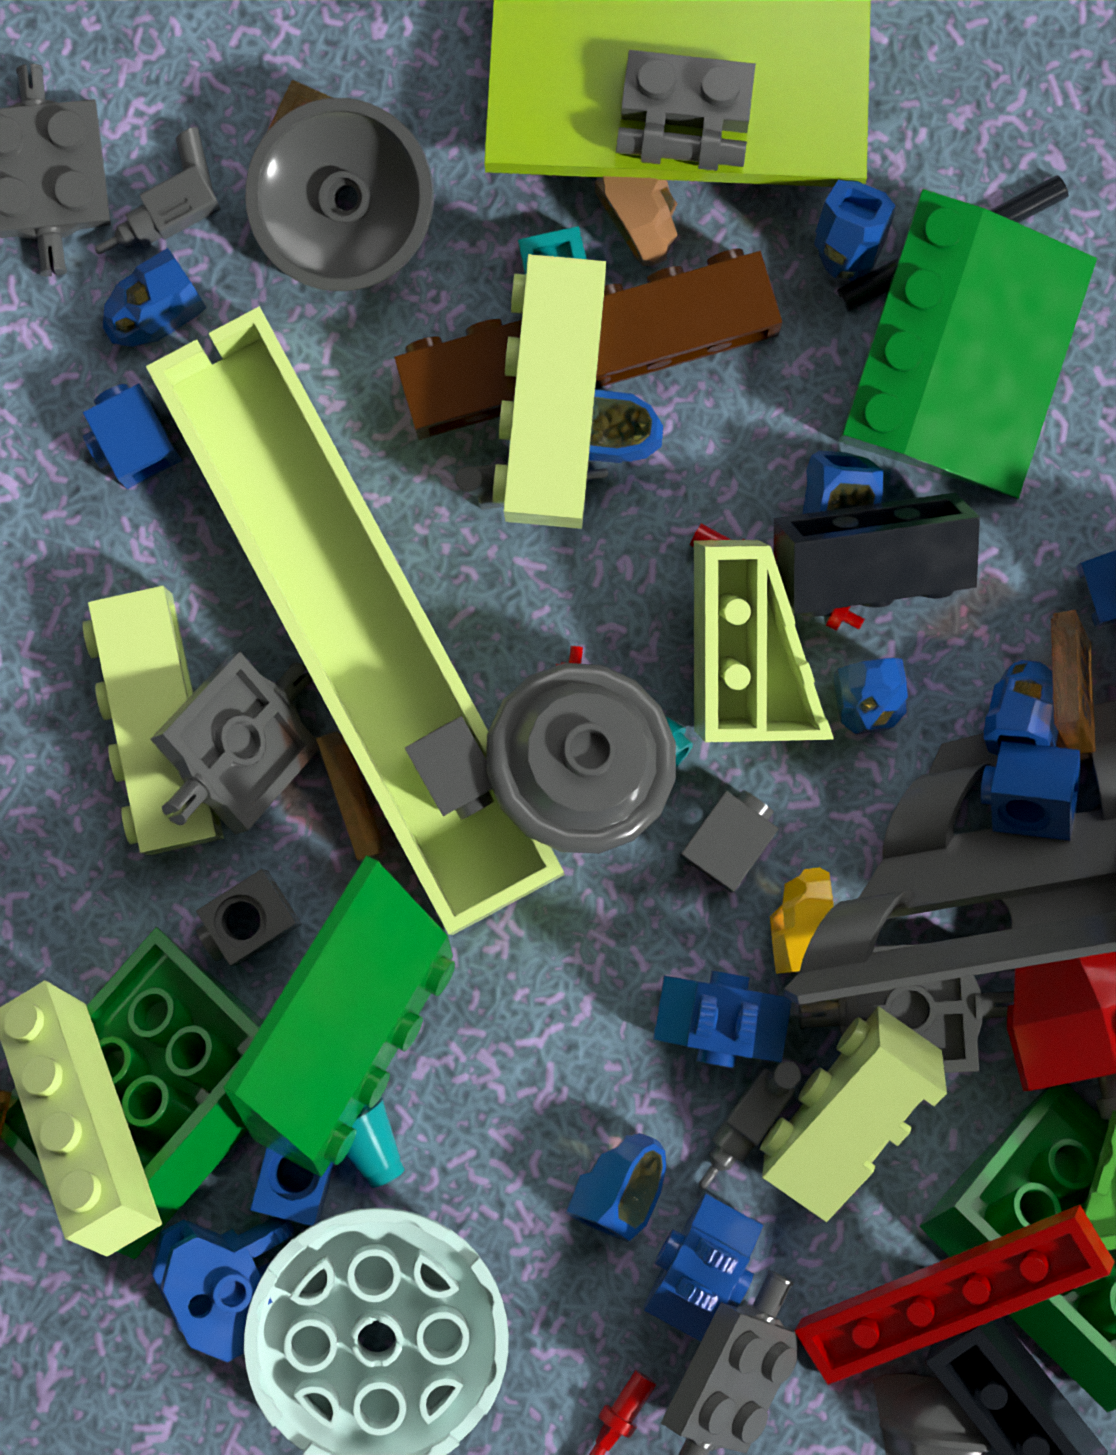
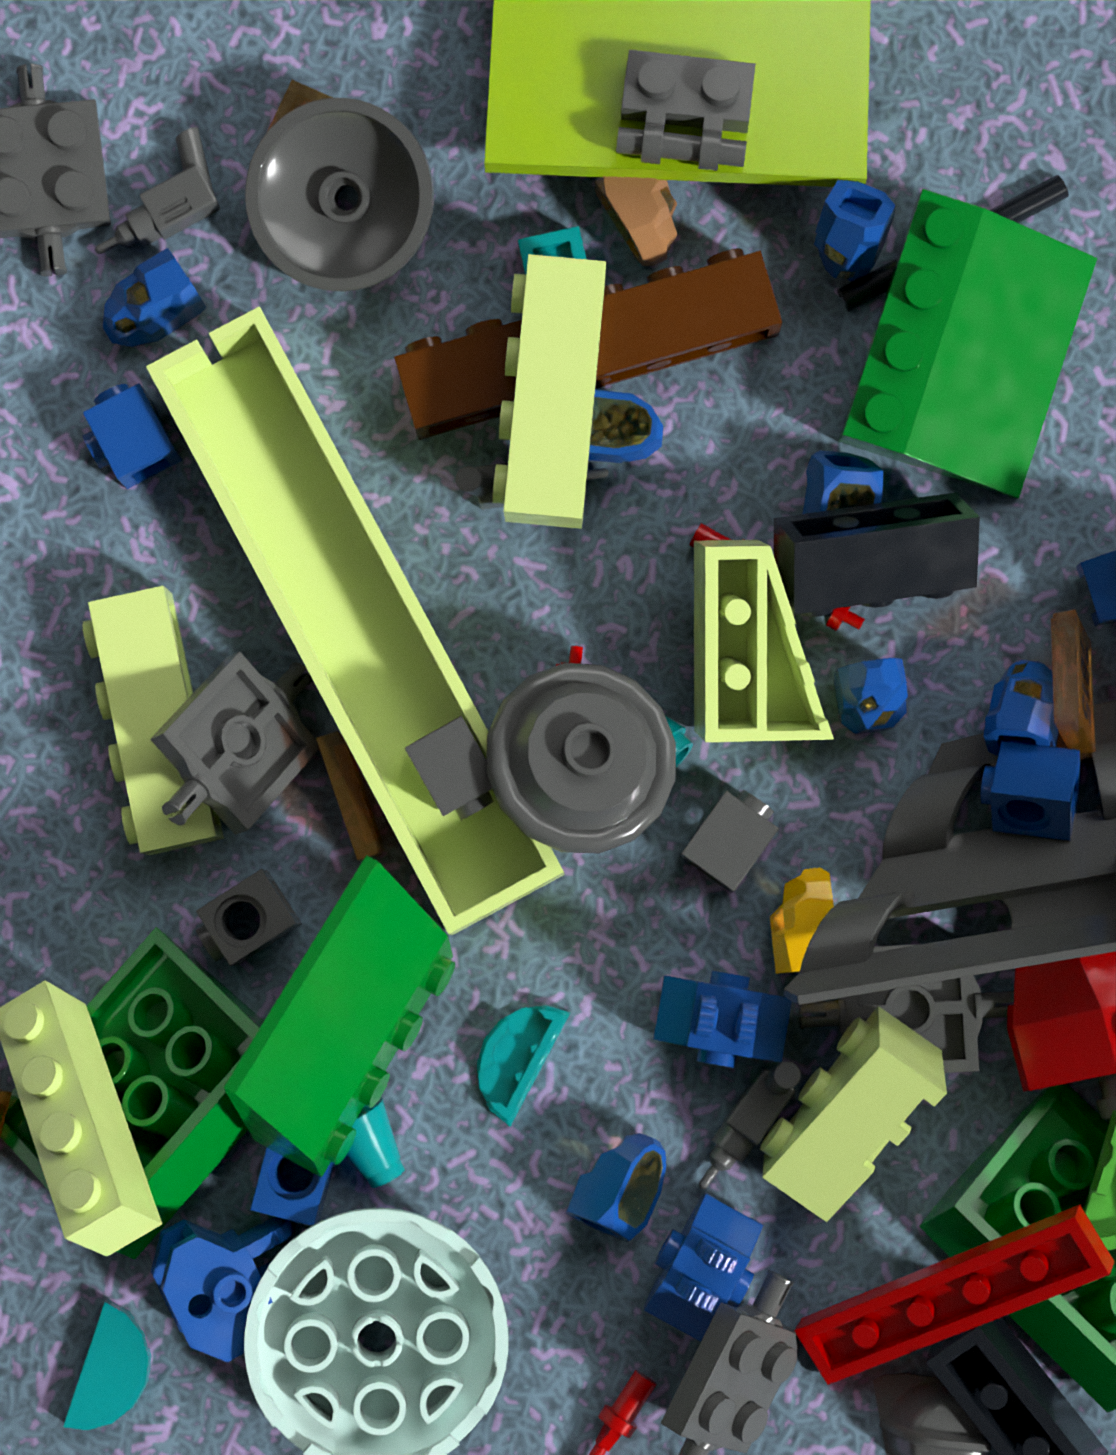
none -> teal tile [63,1299,152,1430]
none -> teal tile [477,1005,571,1127]

